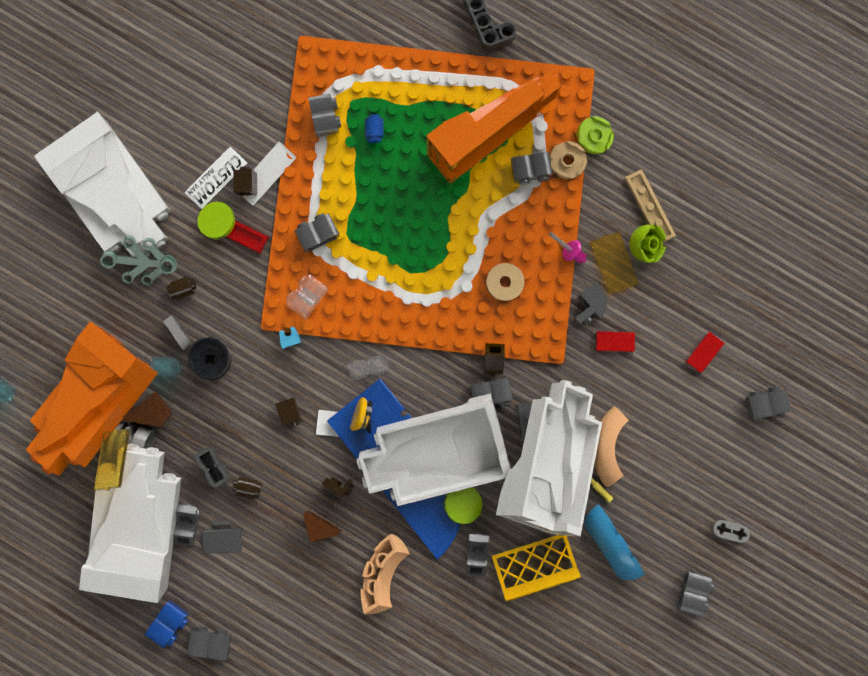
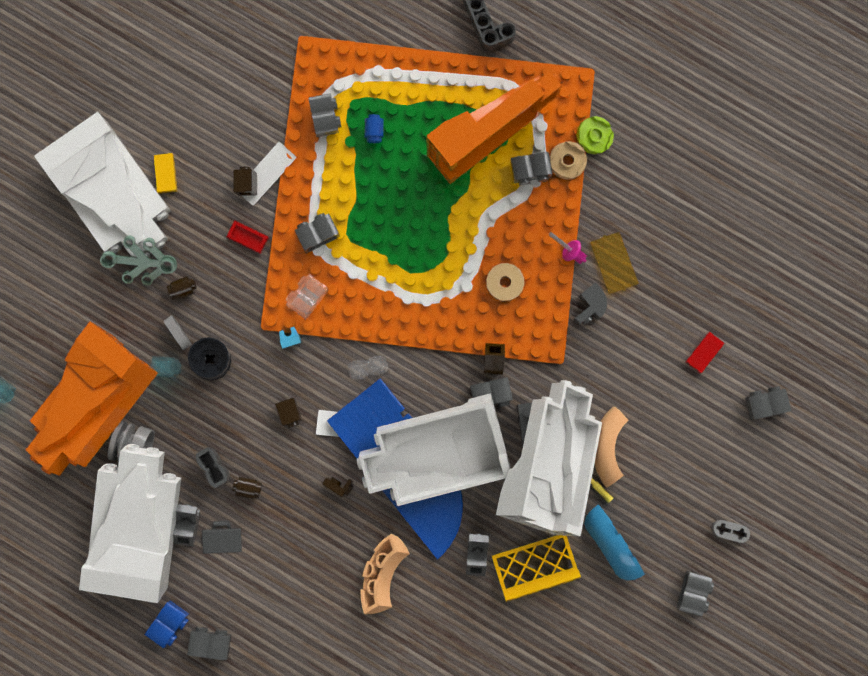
clear yellow piece [94,429,130,491] -> none
reddish brown slope [123,391,172,427] -> none
white sticker [185,147,247,209] -> none
lime tile [197,201,235,240] -> none
reddish brown slope [303,510,342,542] -> none
yellow piece [350,397,372,434] -> none
lime tile [444,487,483,524] -> none
red tile [596,331,635,352] -> none
tan tile [624,169,676,243] -> none
lime cylinder [629,224,666,263] -> none
none -> yellow tile [154,153,177,194]

